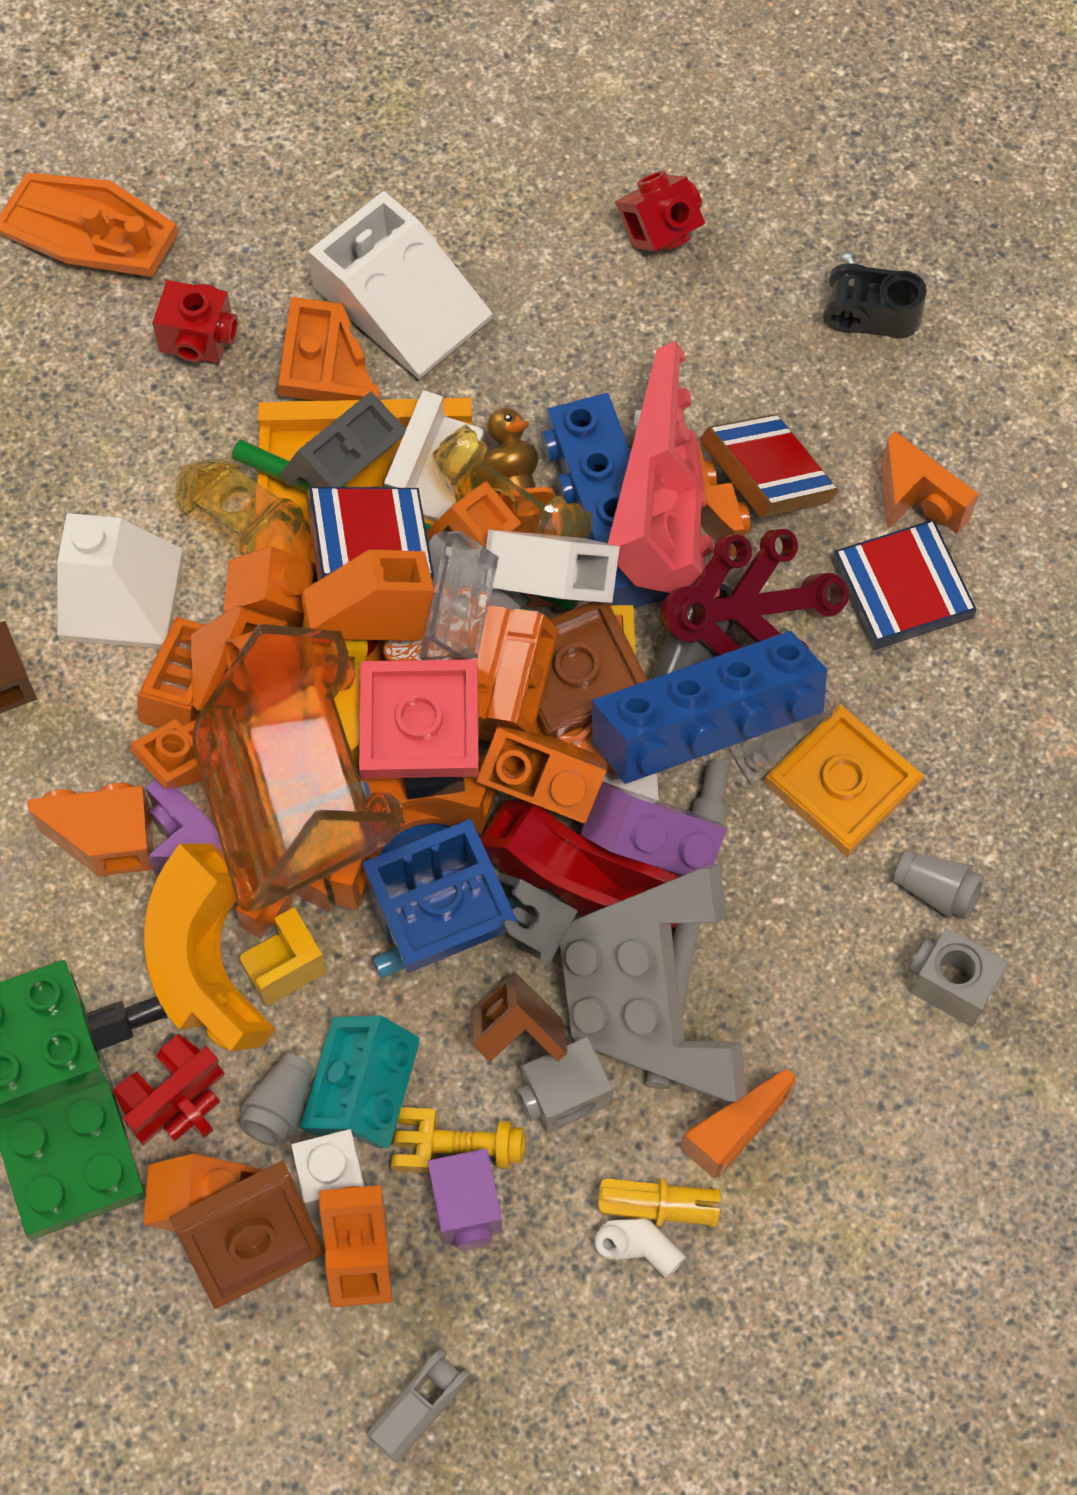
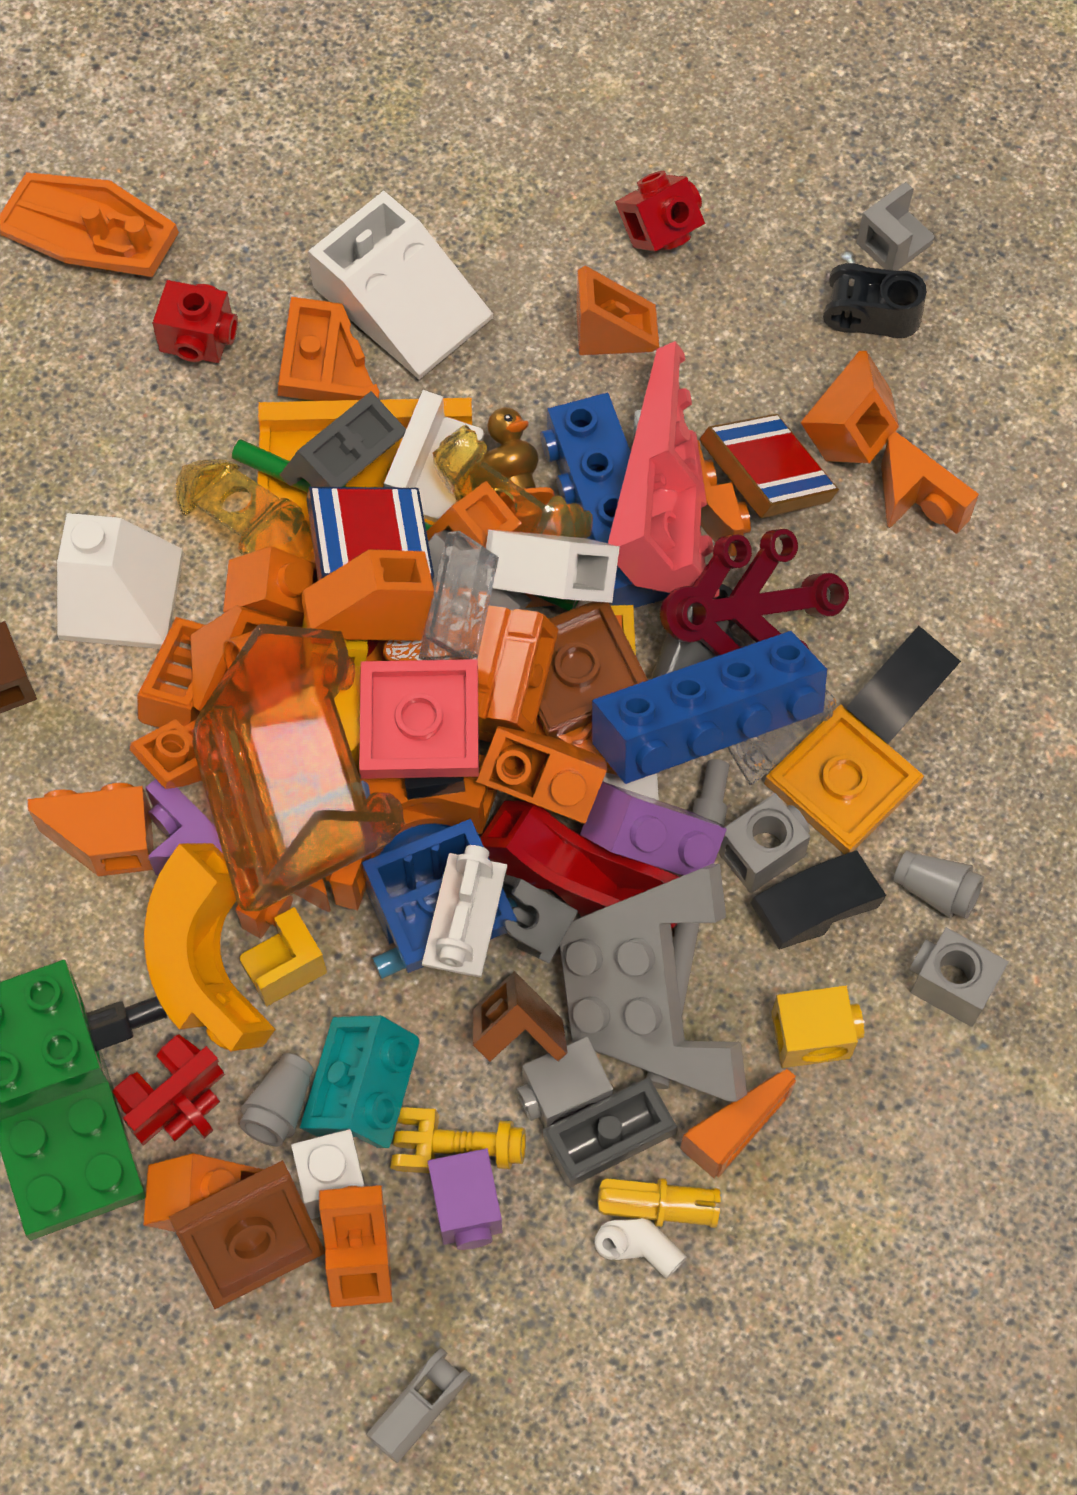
tile [832,519,977,650] -> none
none -> white hinge [422,845,507,978]
none -> dark grey brick [543,1077,678,1188]
none -> orange slope [576,265,659,355]
none -> light grey brick [718,793,811,894]
none -> black slope [750,850,887,950]
none -> yellow brick [771,985,864,1068]
none -> orange slope [800,351,899,464]
none -> black slope [846,626,961,744]
none -> light grey panel [857,182,934,271]

